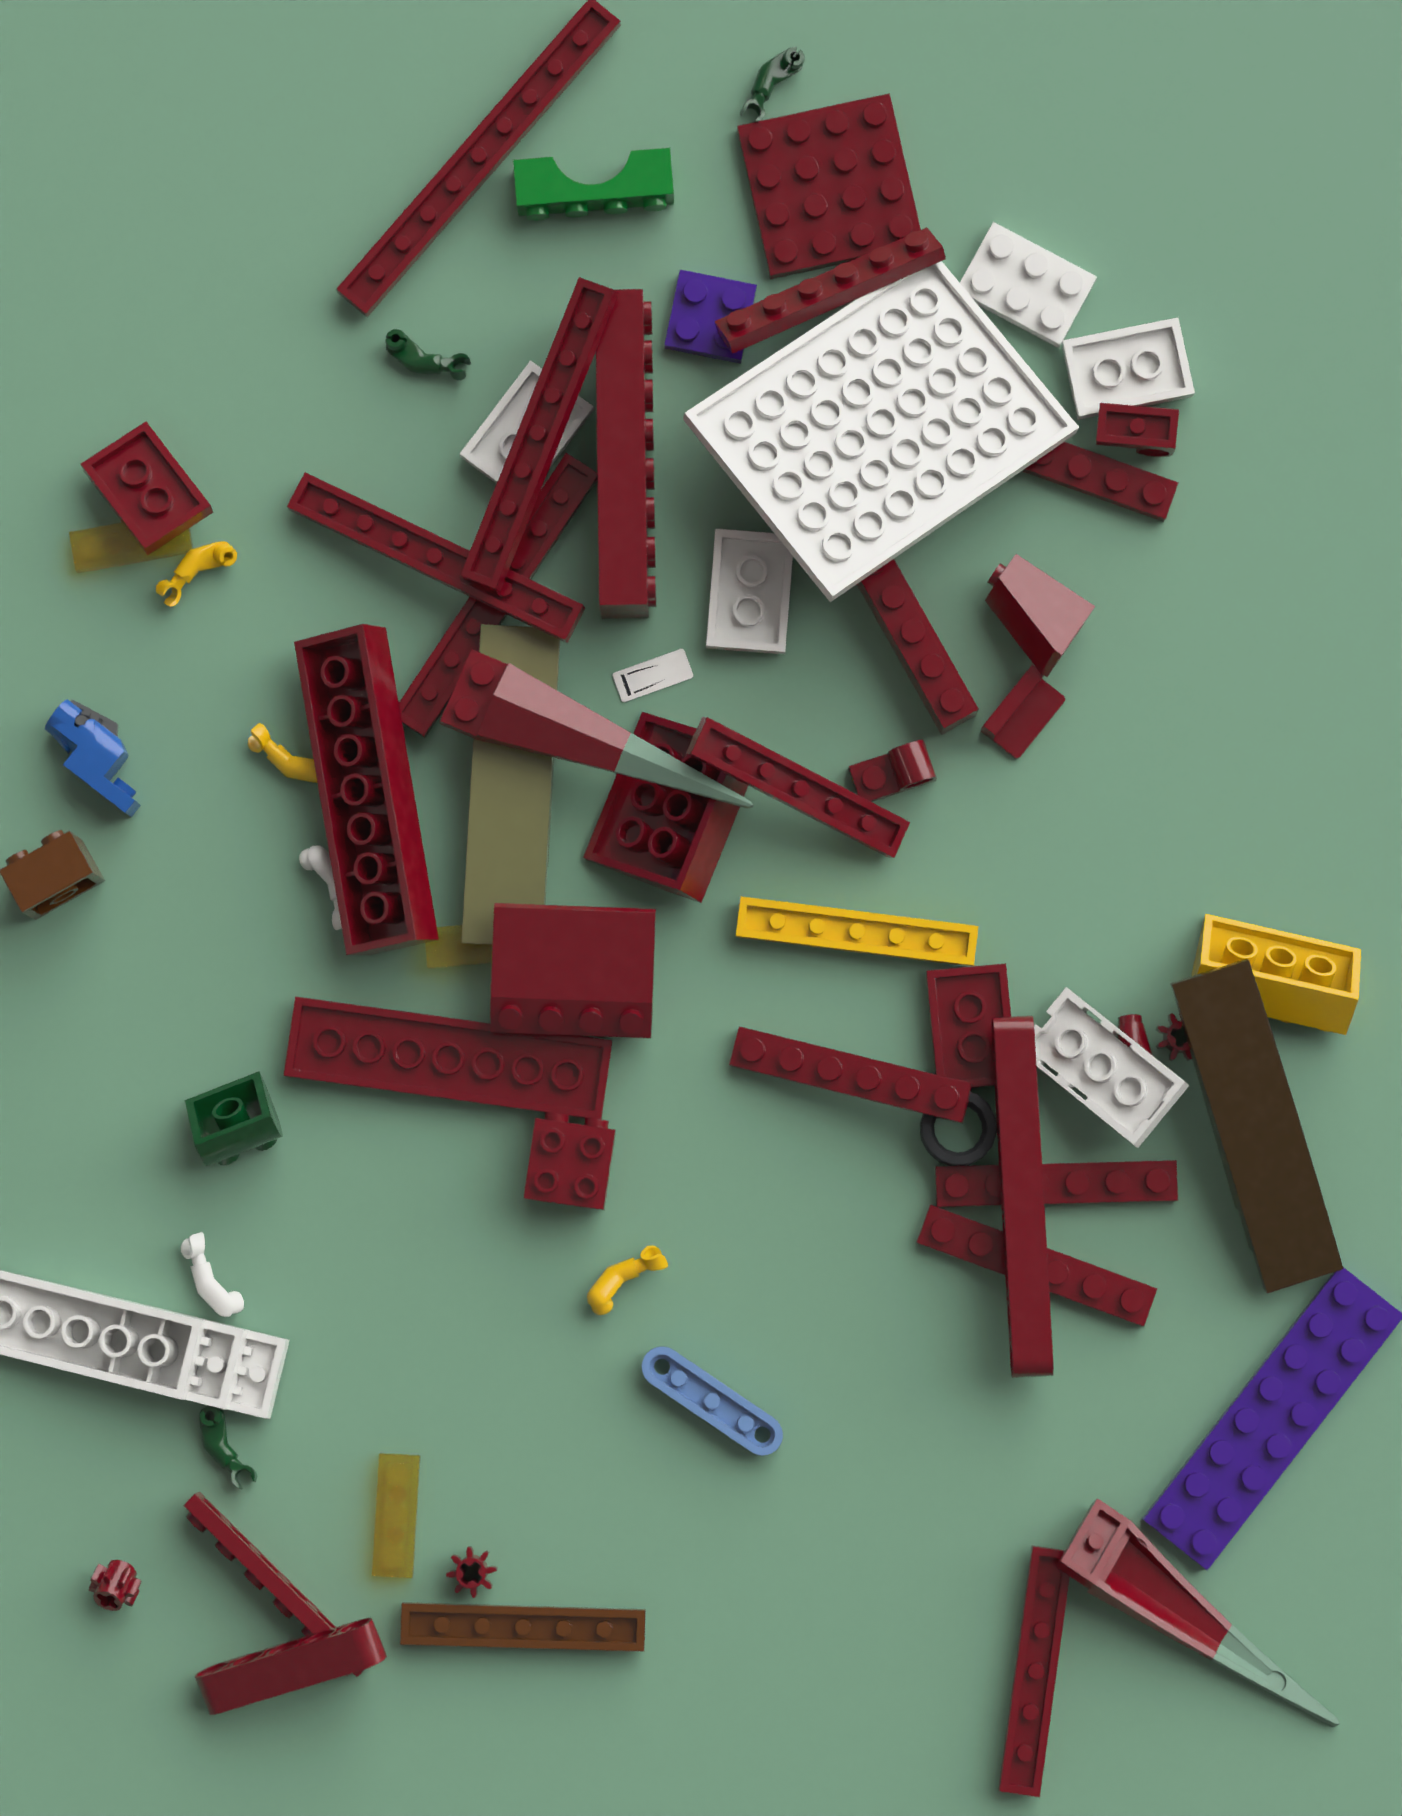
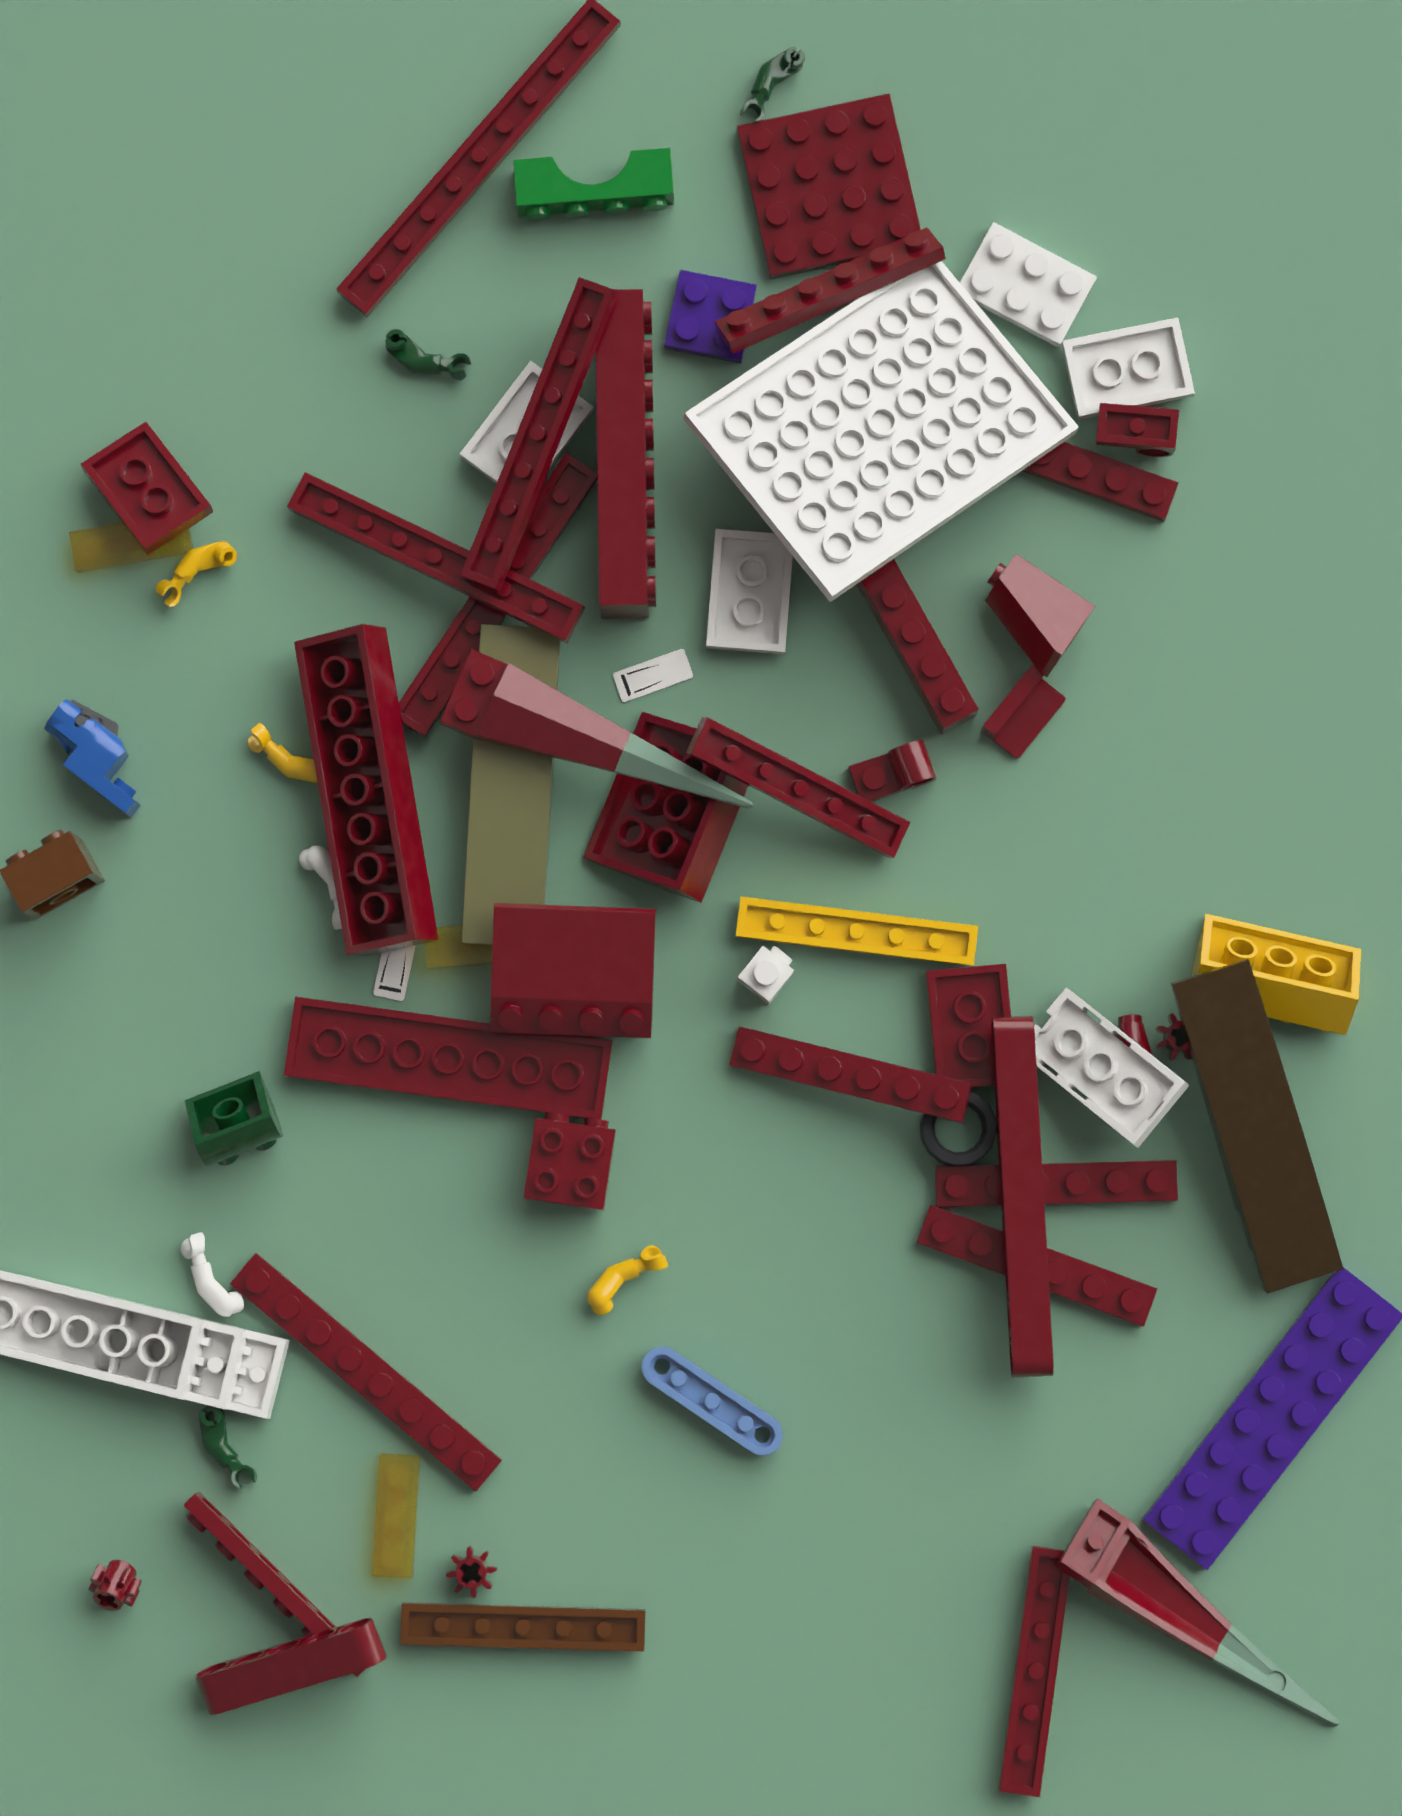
none -> dark red plate [230,1253,503,1491]
none -> white sticker [373,945,416,1001]
none -> white brick [738,946,794,1005]

